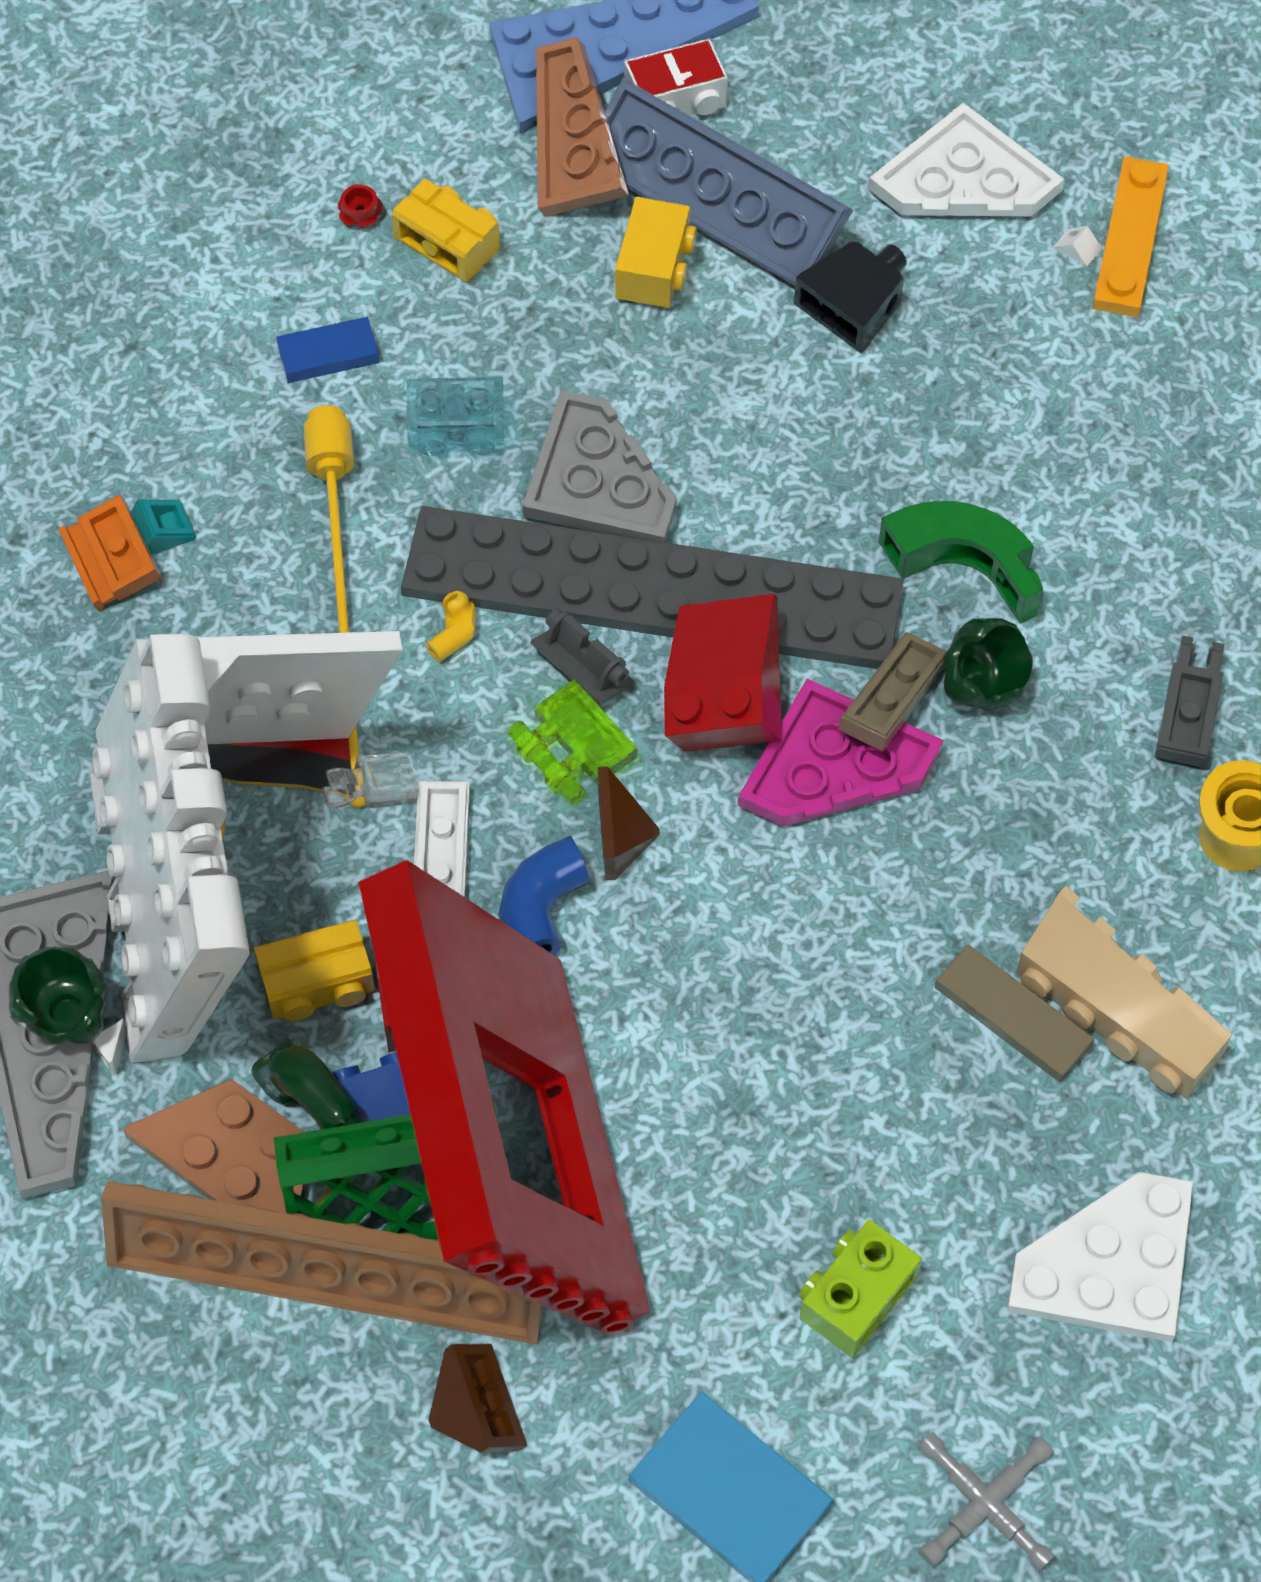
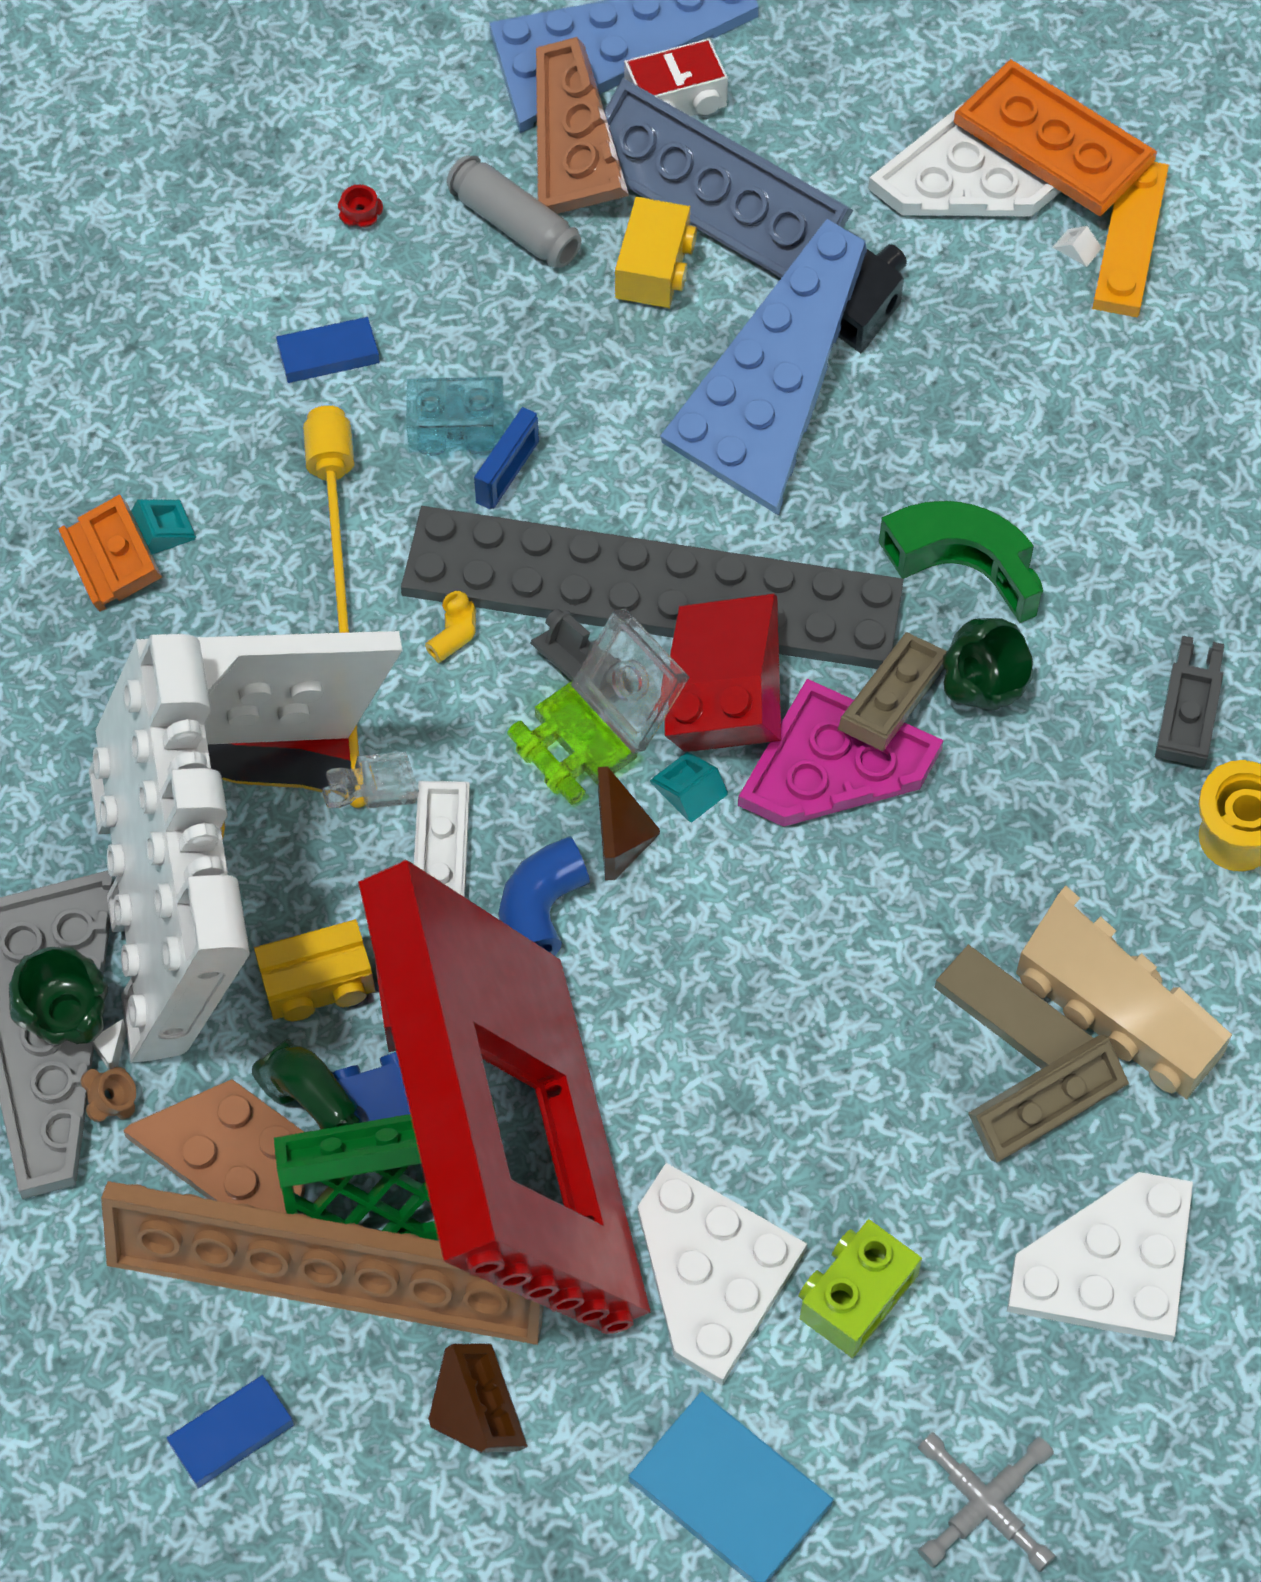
yellow brick [392,178,500,282] -> none
light grey plate [522,390,676,543] -> none
none -> medium nougat plate [81,1067,136,1122]
none -> blue tile [166,1374,294,1488]
none -> light grey axle [447,156,582,267]
none -> blue tile [474,407,539,510]
none -> clear tile [571,608,689,754]
none -> white plate [638,1163,807,1385]
none -> teal slope [650,752,728,823]
none -> medium blue wing [660,219,867,516]
none -> orange tile [954,59,1157,217]
none -> dark tan tile [968,1035,1129,1163]

